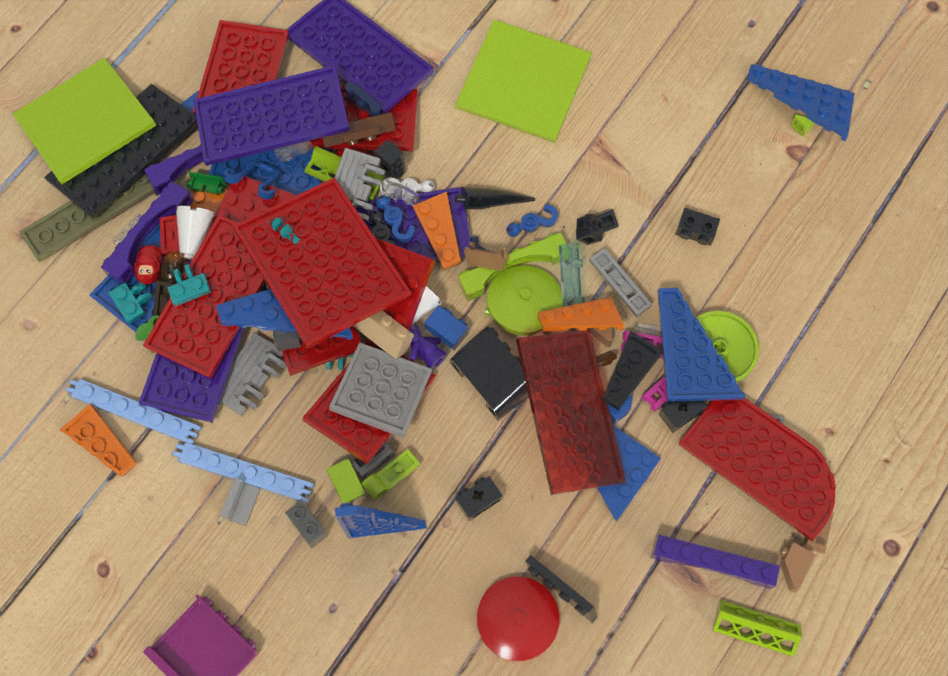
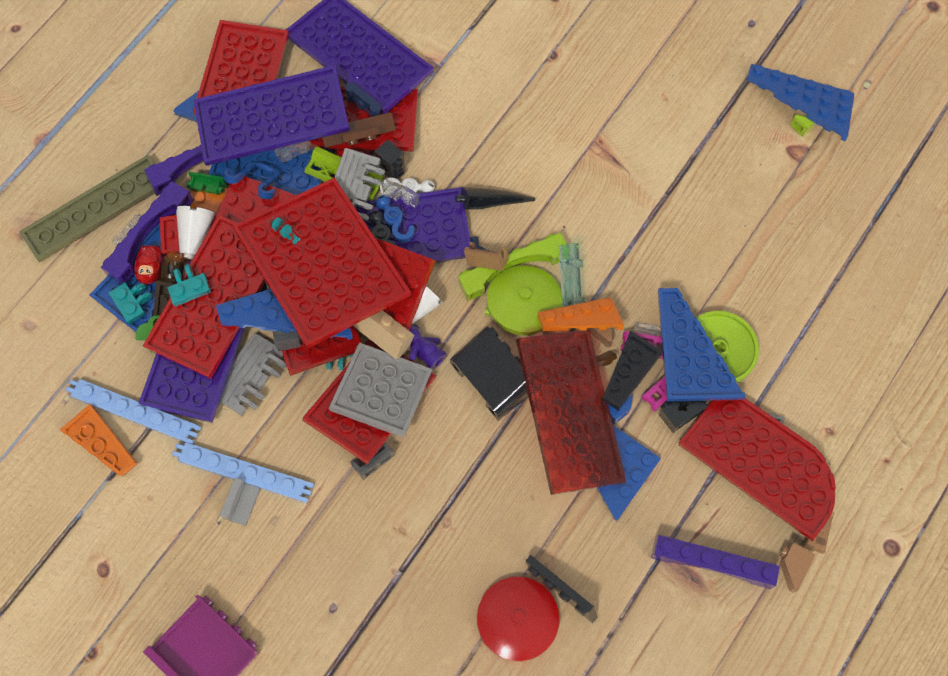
lime tile [12,57,156,184] -> none
black plate [44,83,198,219] -> none
dark grey brick [285,500,328,548] -> none
lime panel [327,459,365,504] -> none
blue wing [335,503,426,539] -> none
lime plate [361,449,420,500] -> none
orange wing [413,191,461,271] -> none
blue brick [424,305,469,351] -> none
lime tile [455,19,592,143] -> none
black brick [456,476,503,521] -> none
blue piece [506,204,558,237] -> none
black brick [576,214,603,245] -> none
light grey hinge [589,248,652,318] -> none
black slope [594,209,619,233] -> none
black brick [675,208,720,246] -> none
lime fence [713,600,802,657] -> none

